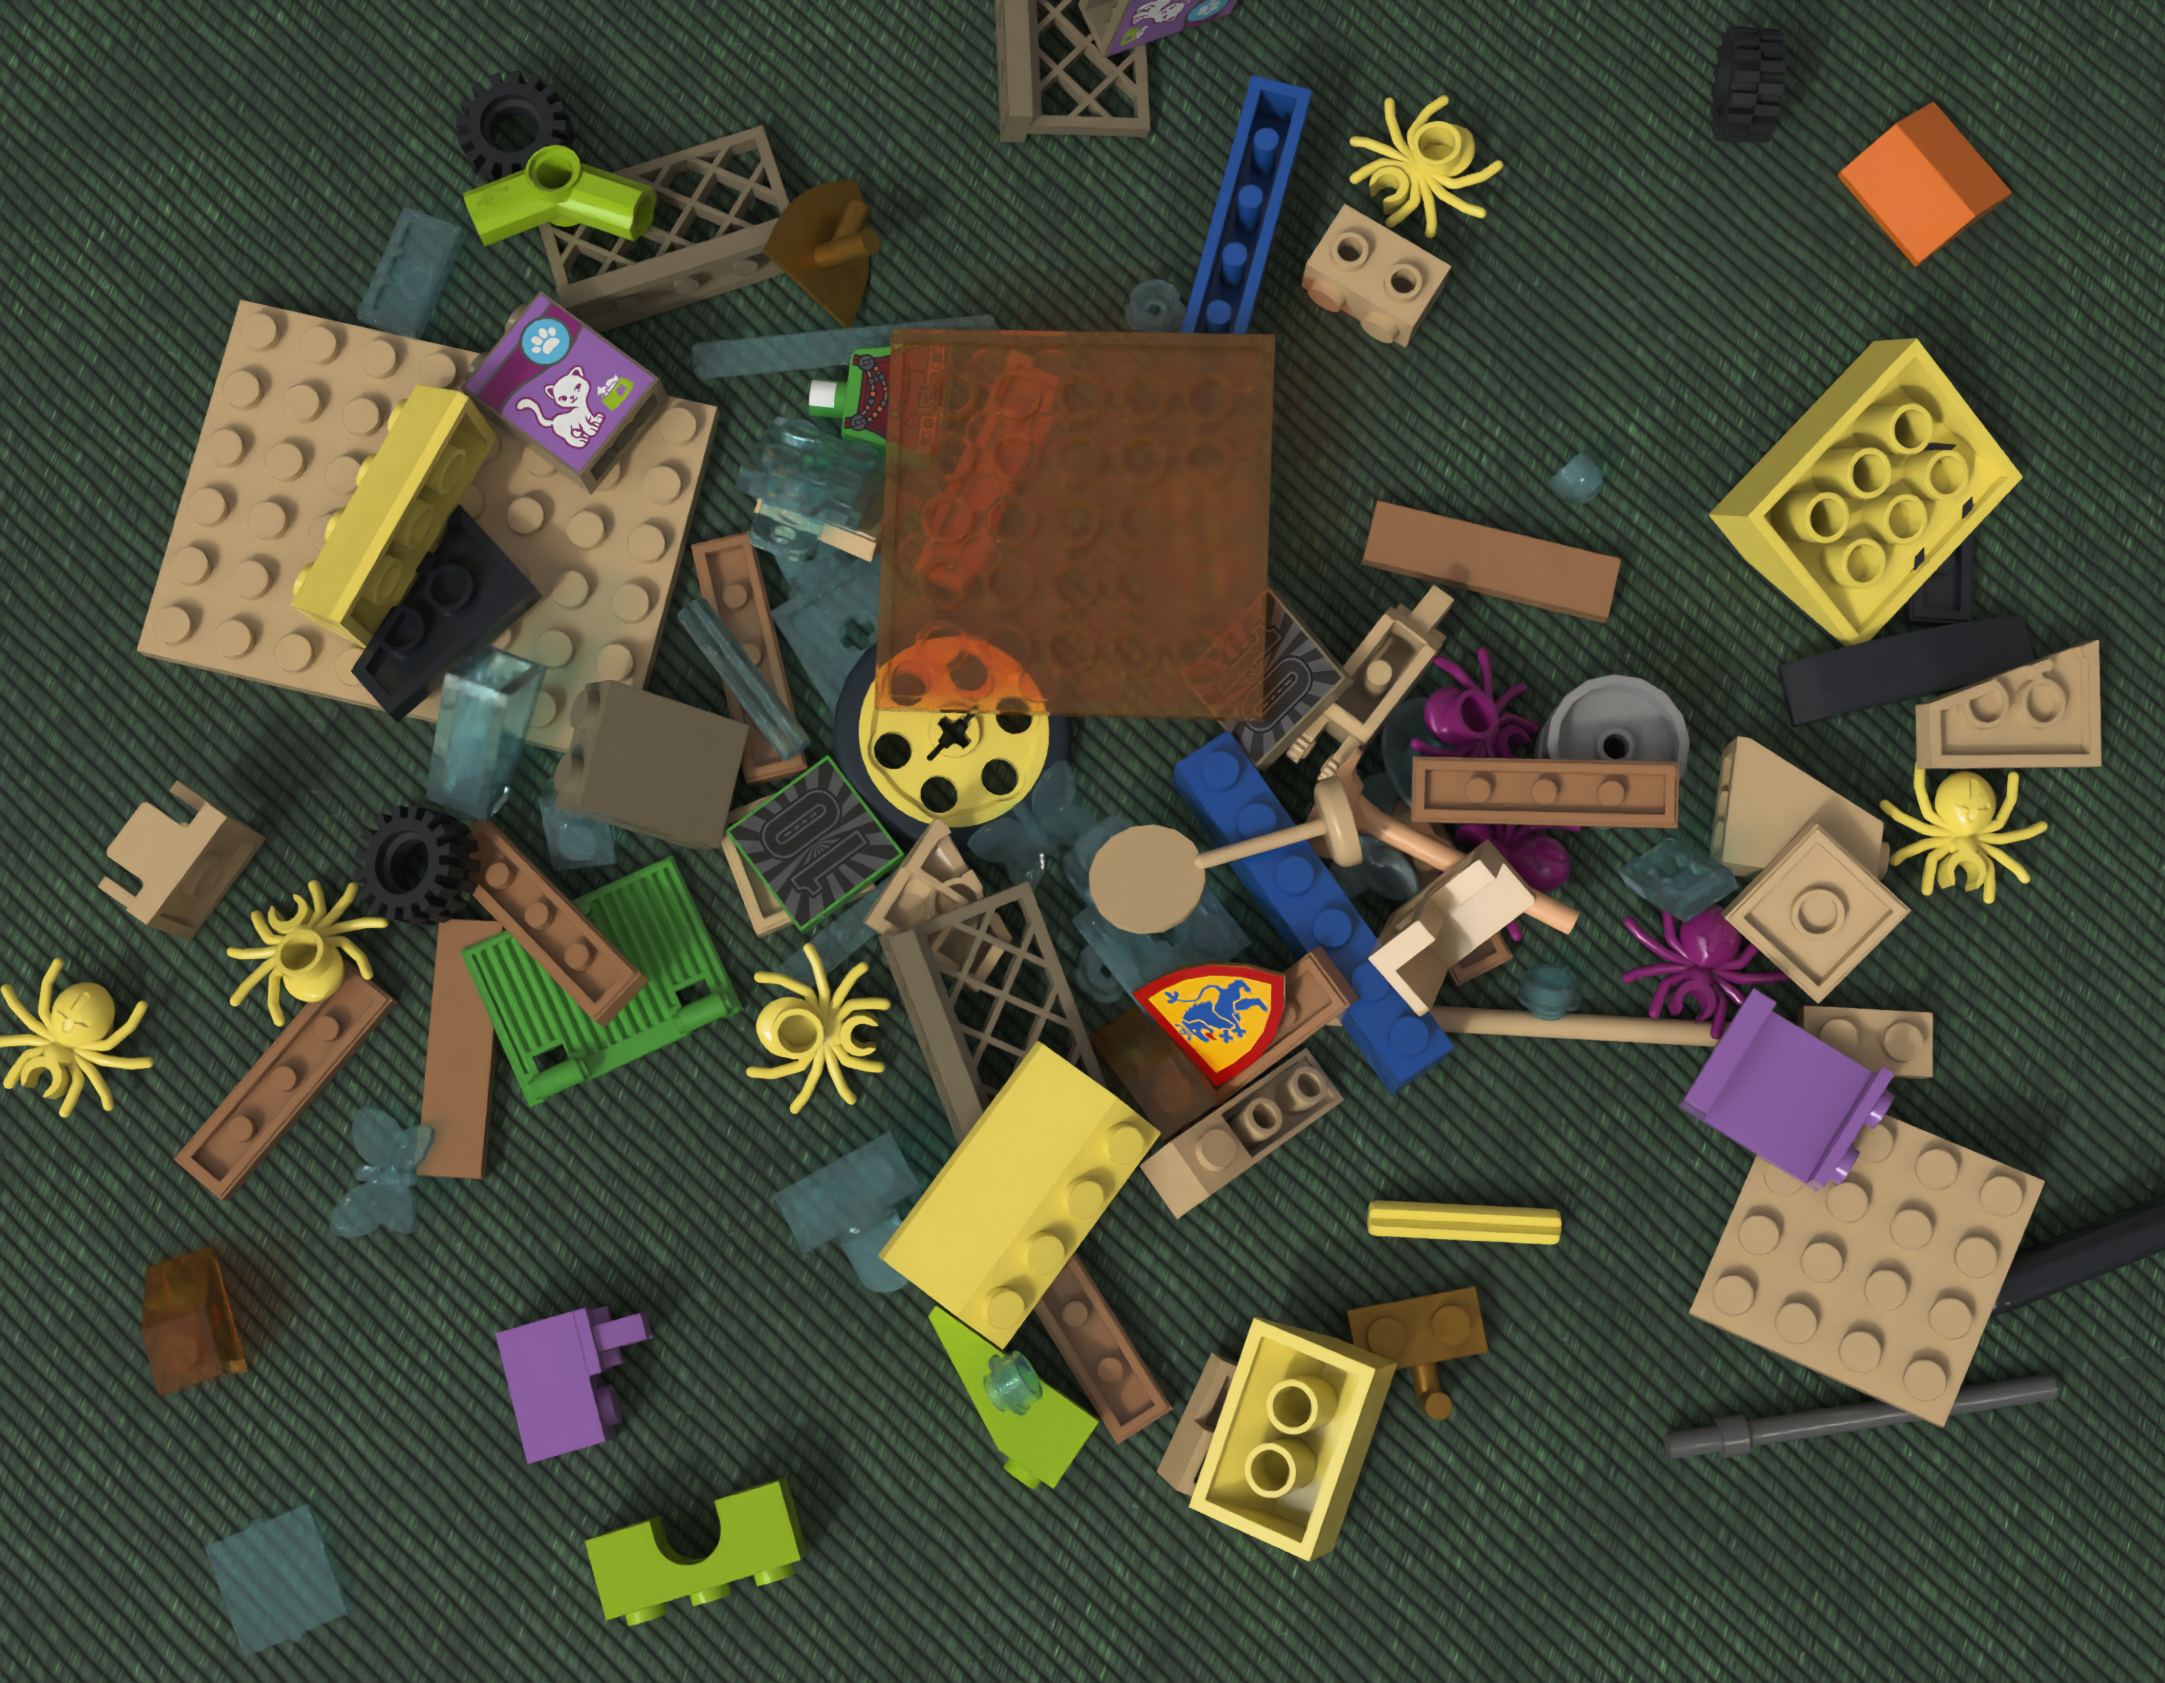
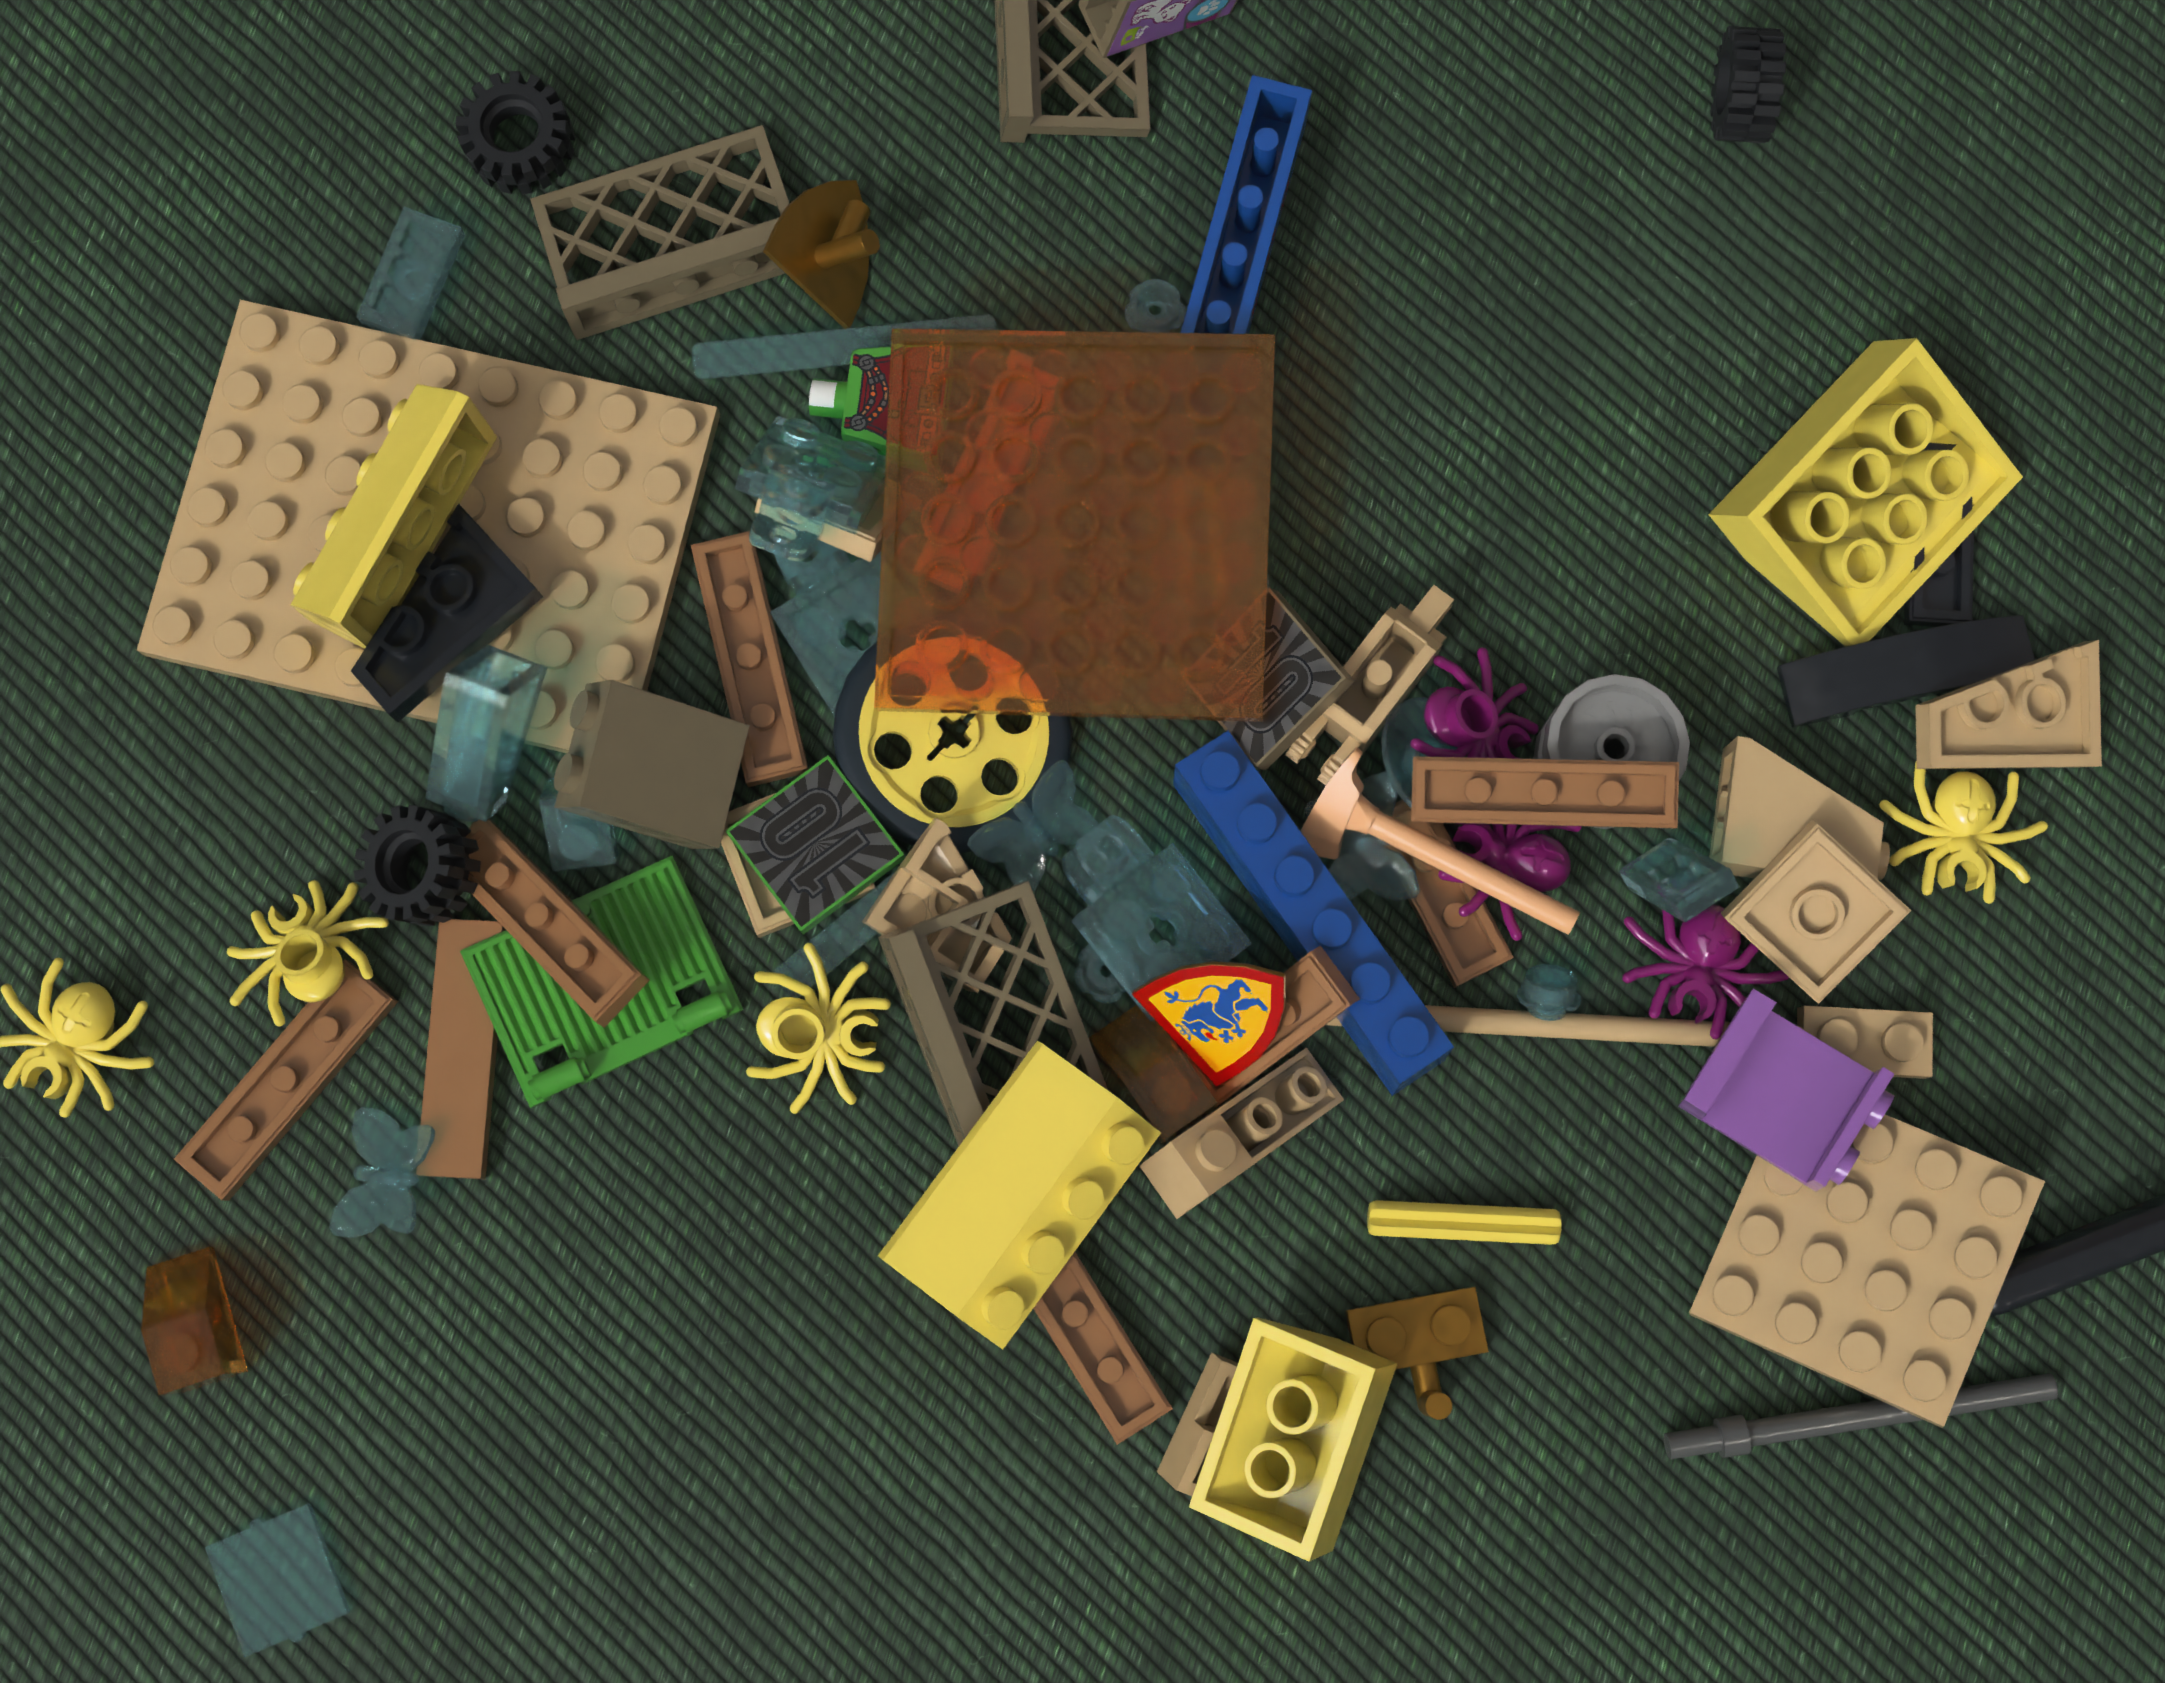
tan panel [98,780,266,941] -> none
brick [461,291,669,495] -> none
lime piece [463,145,657,246] -> none
medium lavender hinge [495,1306,653,1464] -> none
lime arch [585,1476,808,1626] -> none
clear light blue axle [678,597,810,761] -> none
clear light blue brick [773,1131,925,1293] -> none
lime slope [928,1305,1099,1490] -> none
clear light blue plate [983,1350,1043,1416] -> none
tan piece [1089,775,1363,934] -> none
tan brick [1301,204,1451,348] -> none
light yellow animal [1350,95,1504,238] -> none
medium nougat tile [1361,500,1621,623] -> none
tan panel [1368,839,1536,1017] -> none
clear light blue hinge [1547,449,1603,504] -> none
orange slope [1838,101,2012,268] -> none

